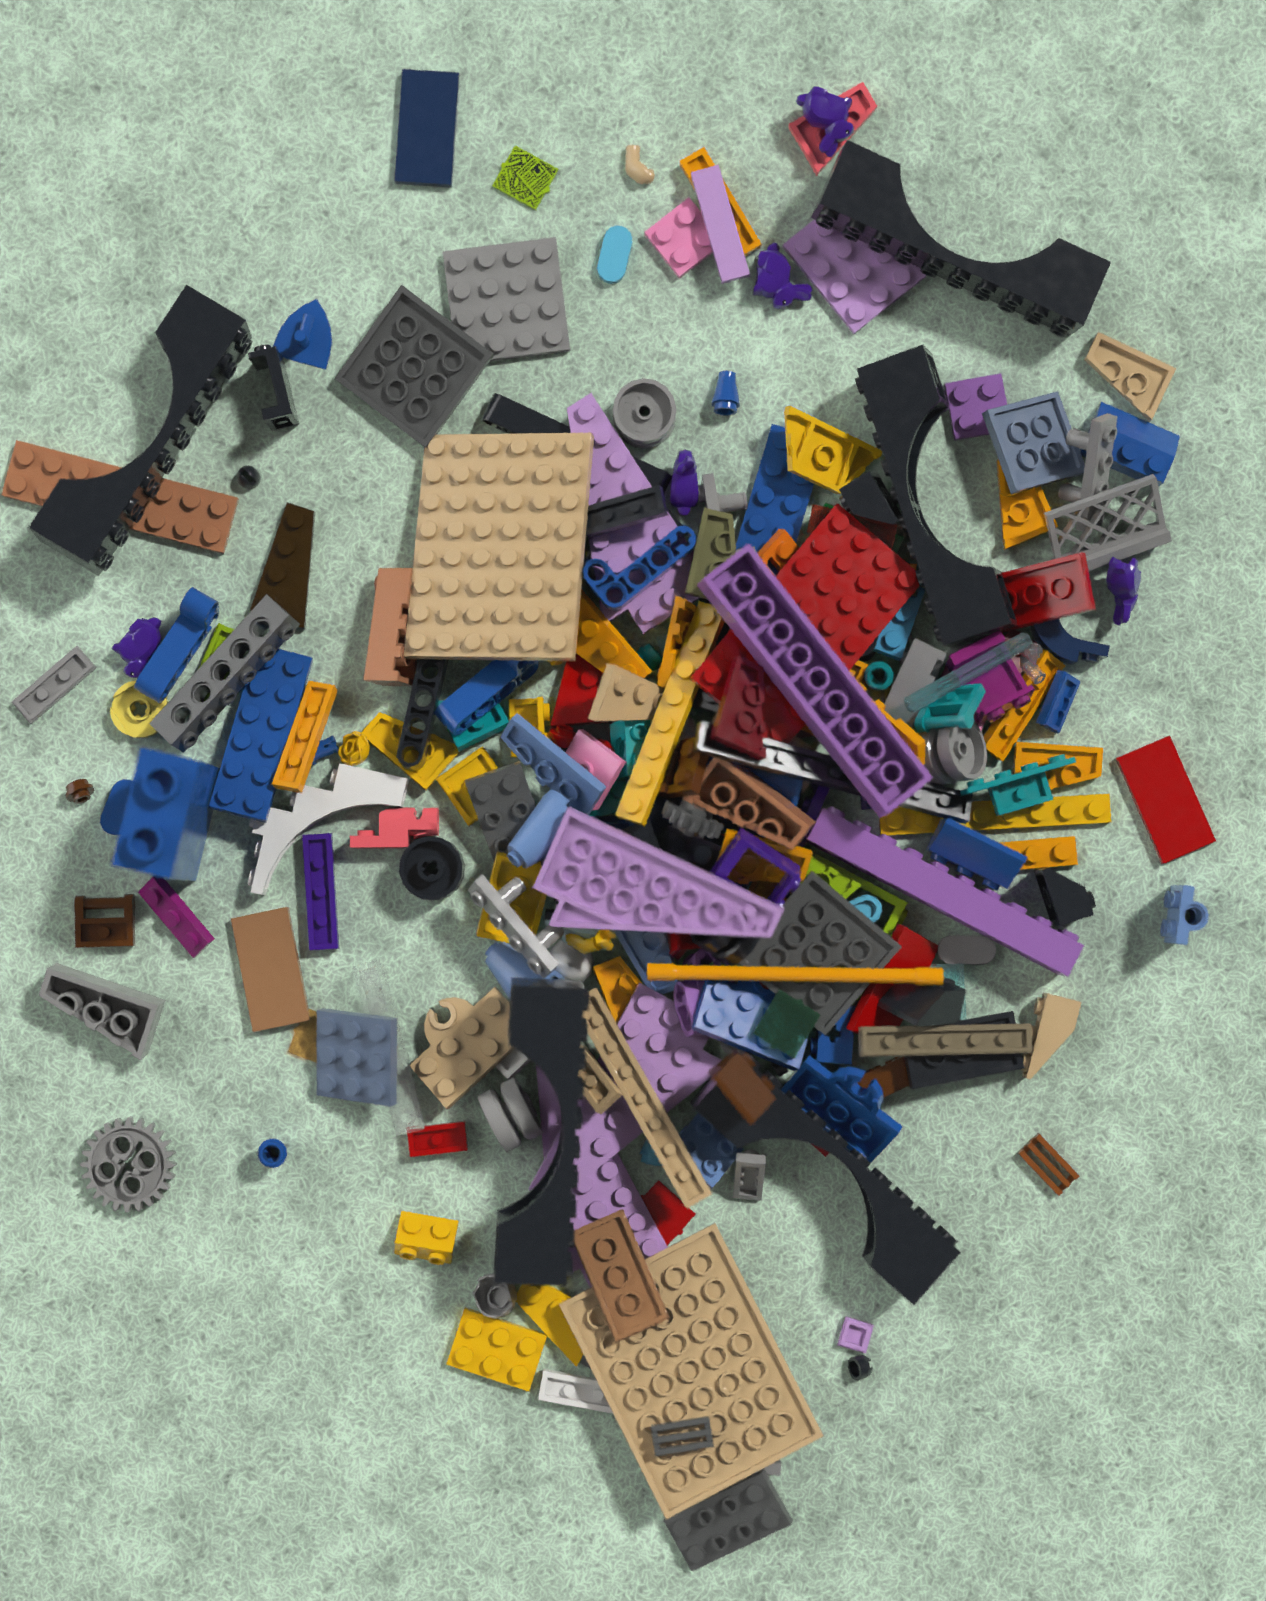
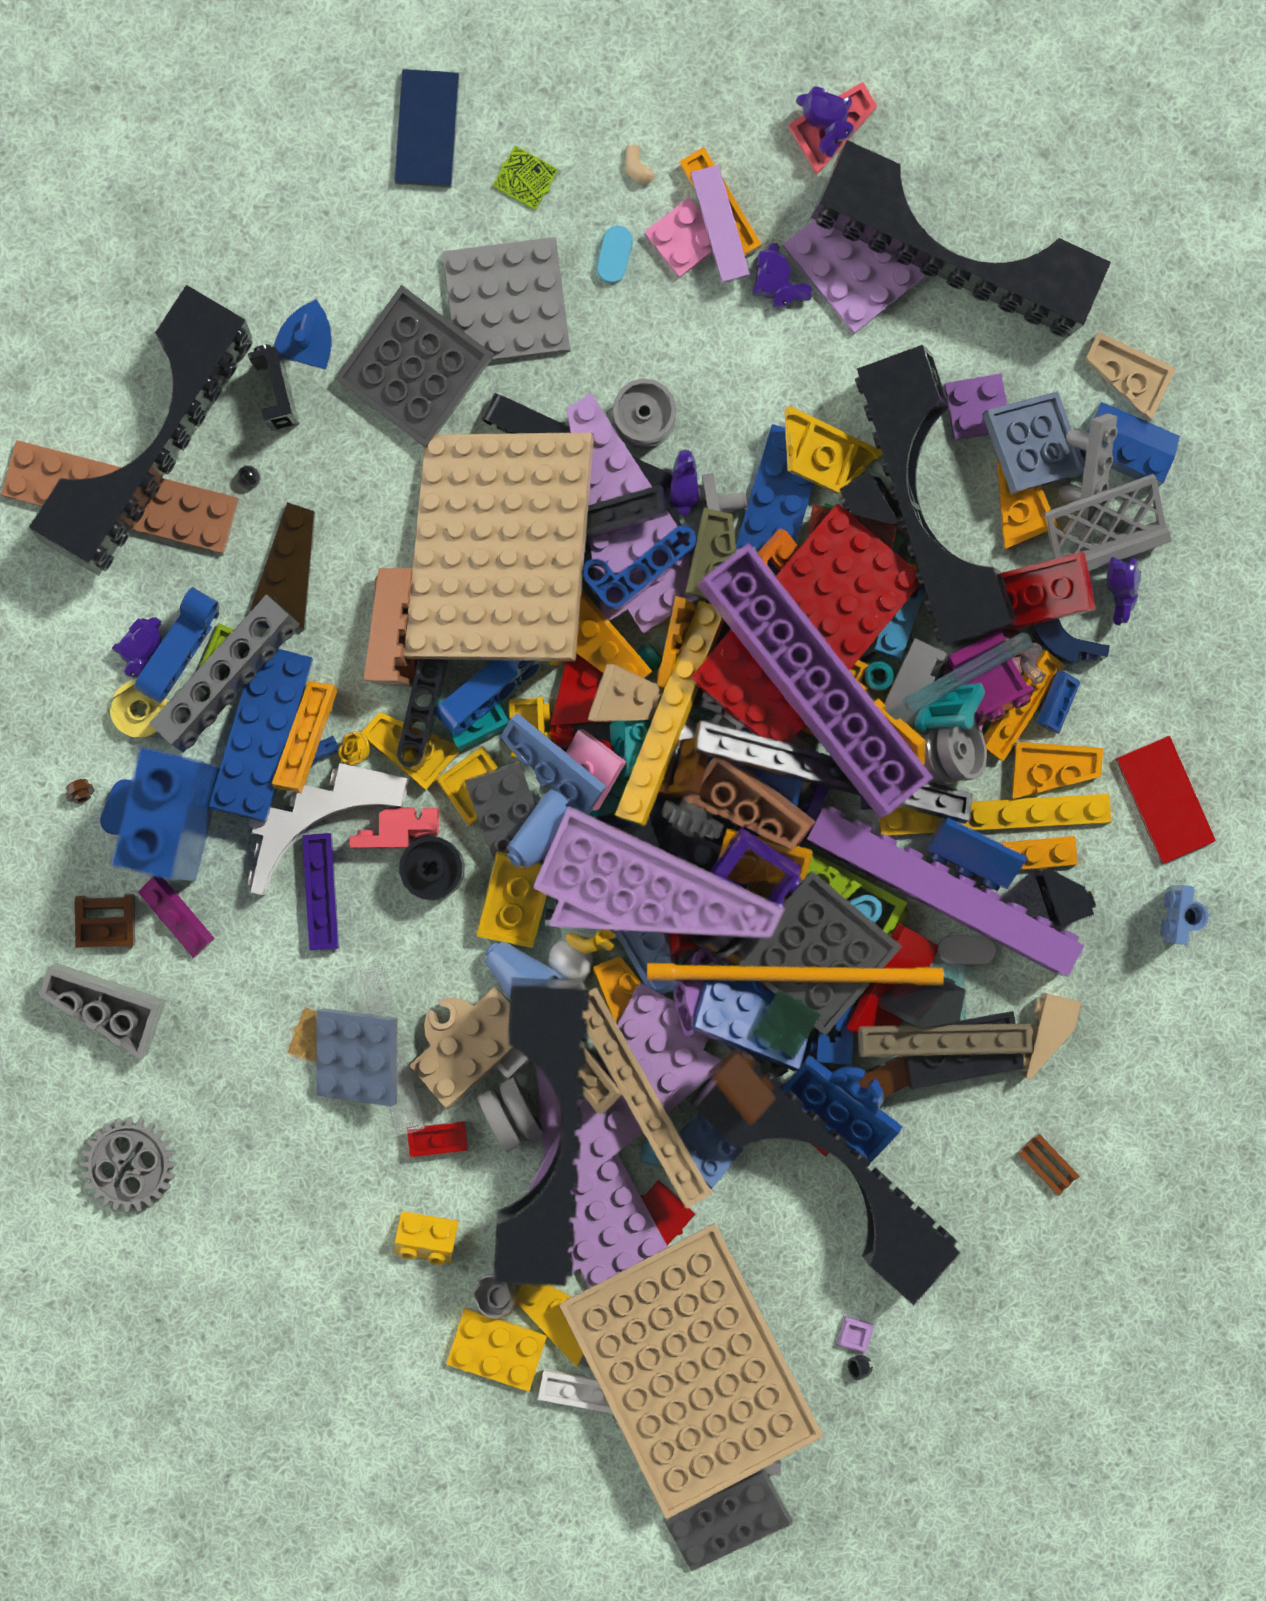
light grey tile [12,646,97,724] -> none
medium nougat tile [231,907,311,1032] -> none
blue cone [258,1139,287,1168] -> none
light grey plate [468,875,564,979] -> none
medium nougat tile [574,1209,670,1342] -> none
dark grey tile [651,1415,714,1456] -> none
dark red wing [710,656,767,761] -> none
blue cone [711,371,740,416] -> none
light grey tile [733,1150,766,1201] -> none
teal bracket [960,754,1076,816] -> none

